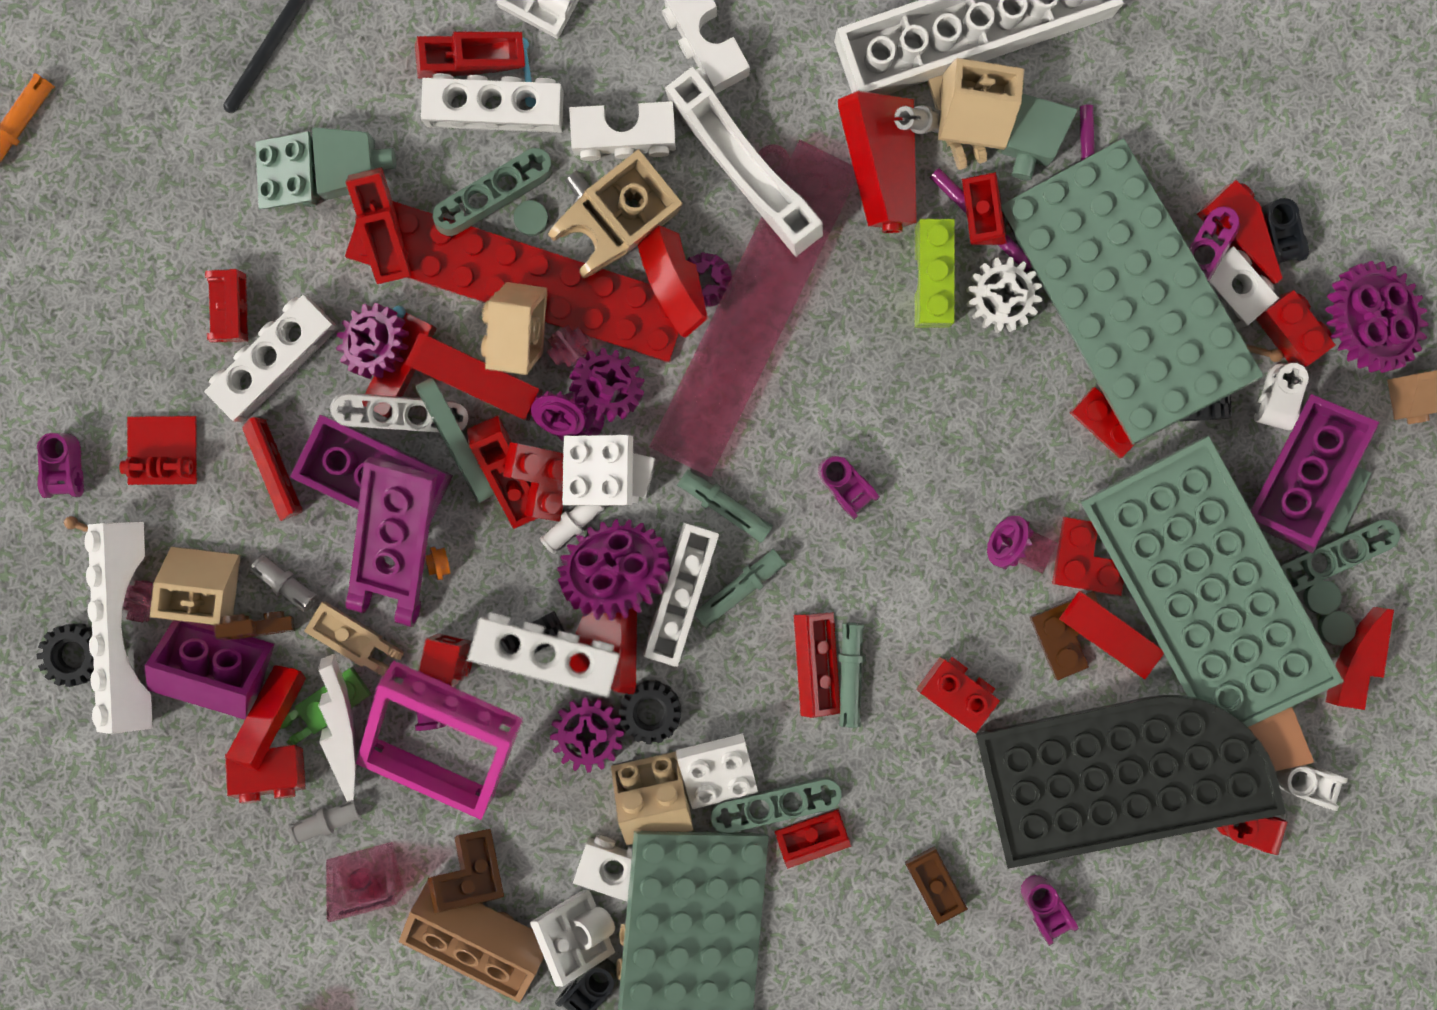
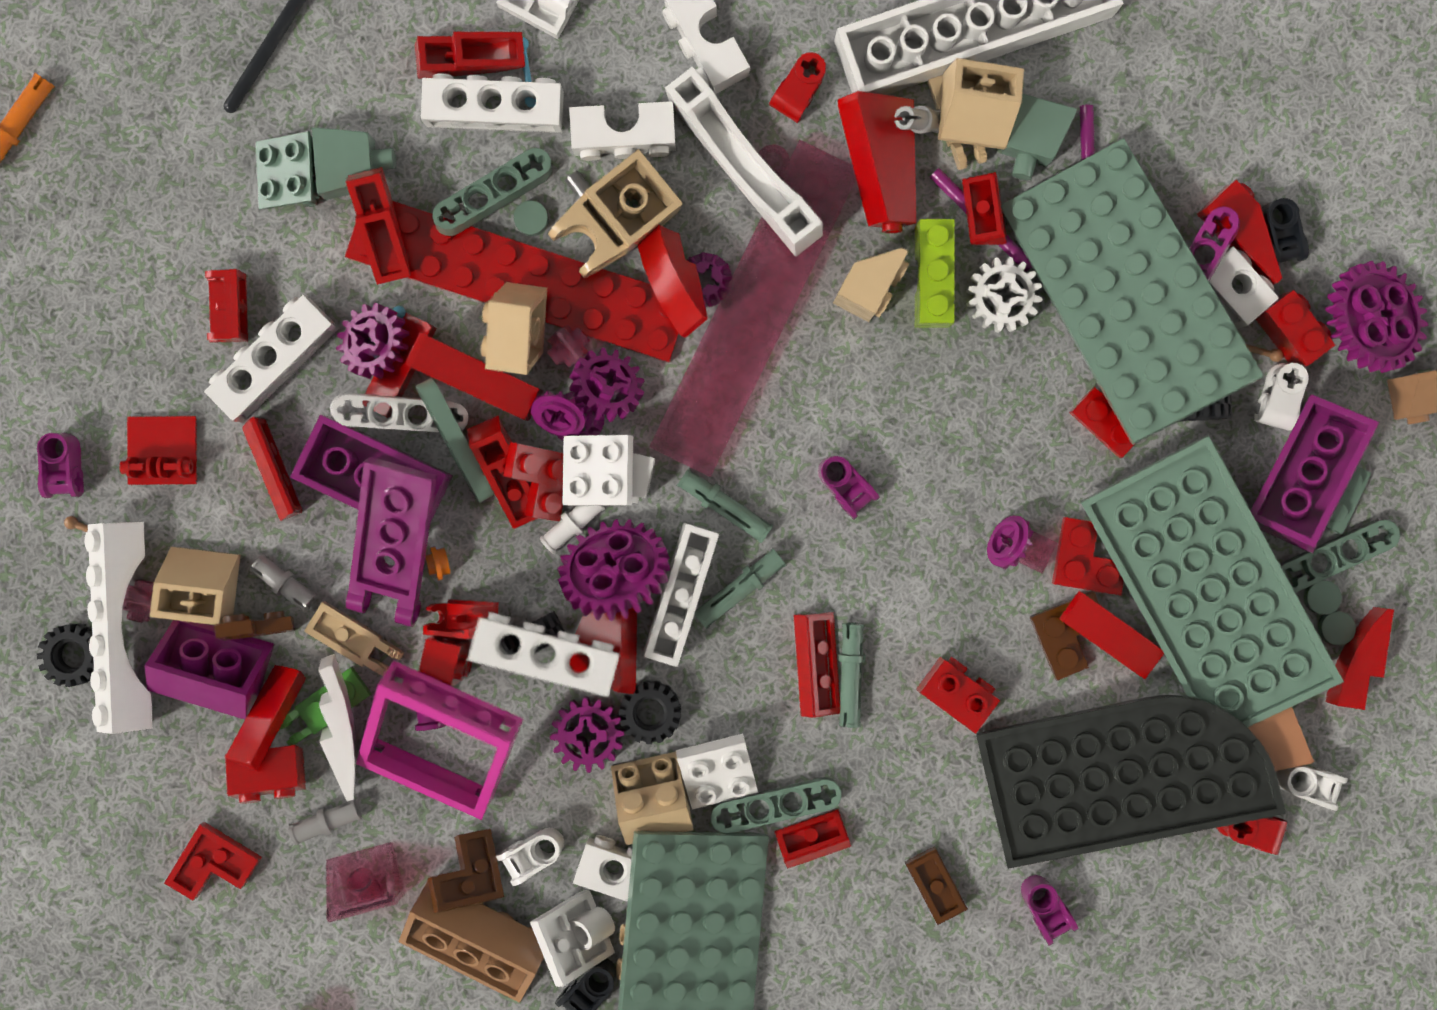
none -> red plate [164,822,262,901]
none -> red hinge [423,599,499,639]
none -> white piece [496,828,564,886]
none -> red piece [769,52,826,124]
none -> tan slope [833,248,909,322]

